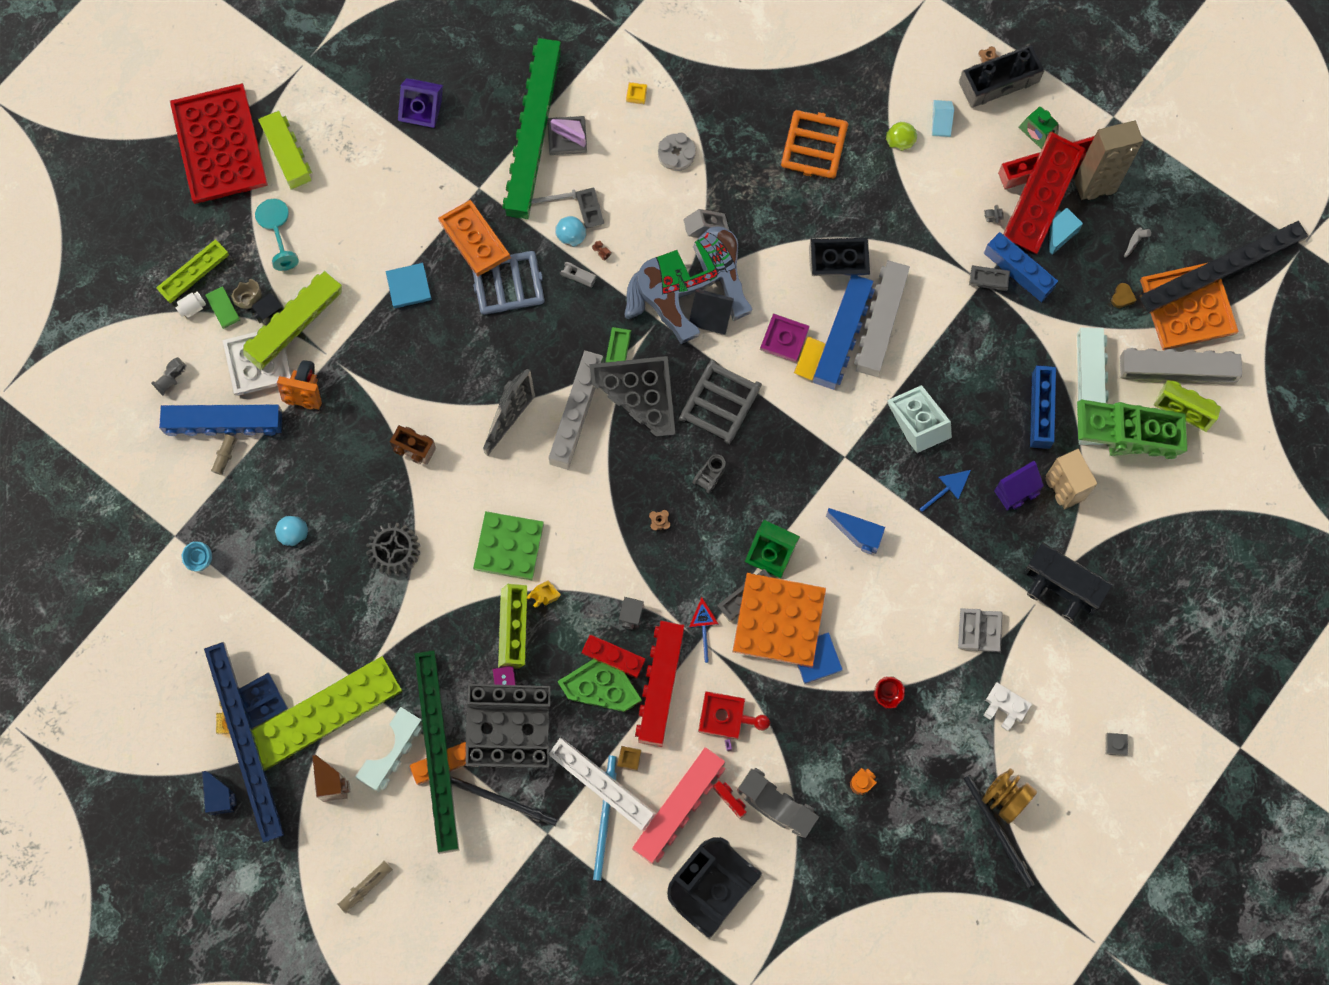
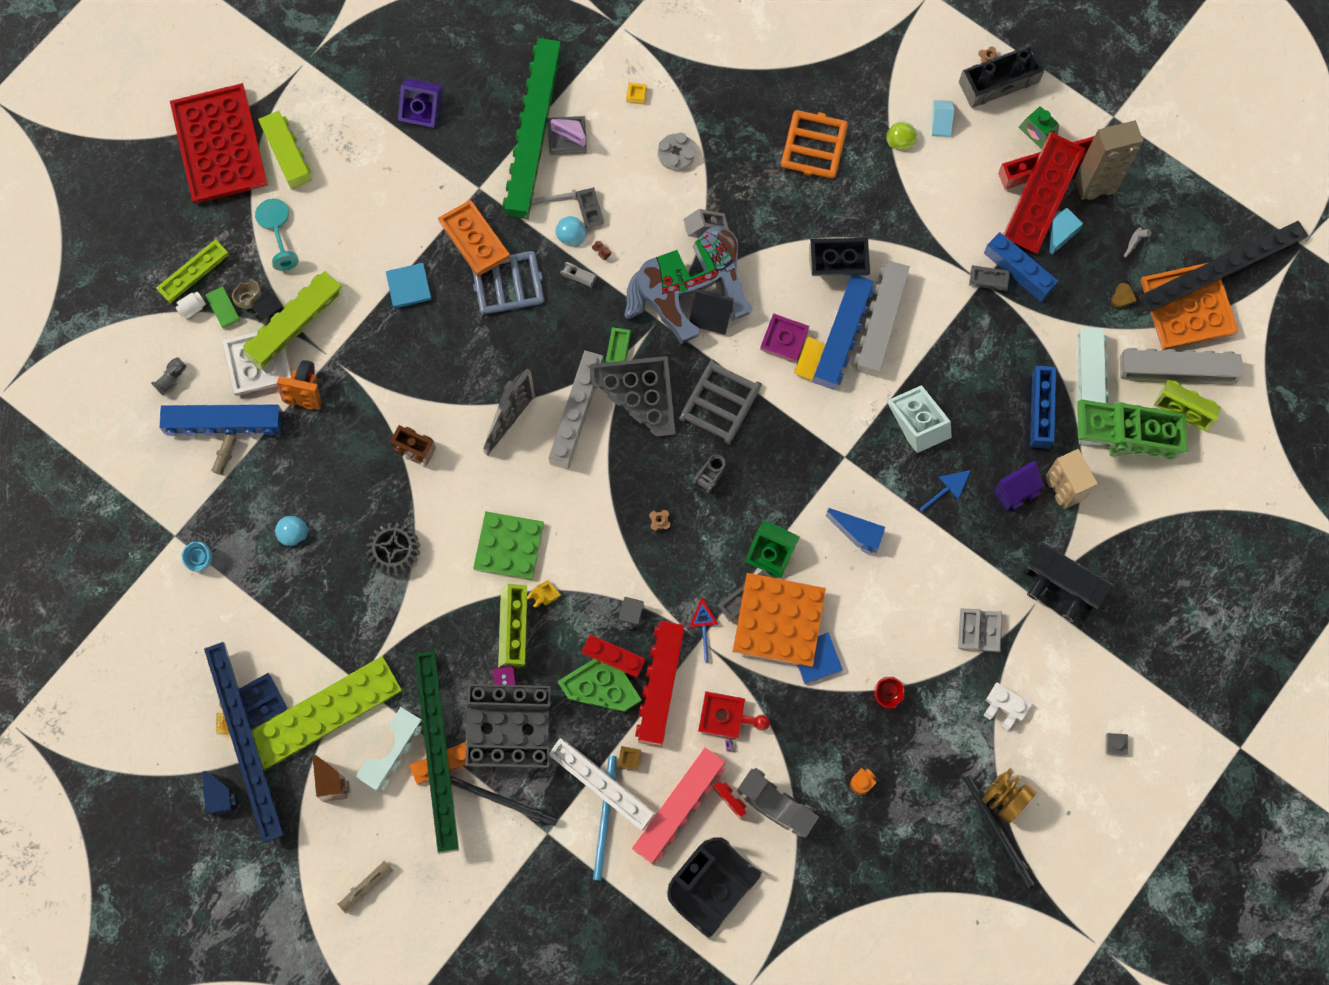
dark grey plate [984,205,1004,224] -> none

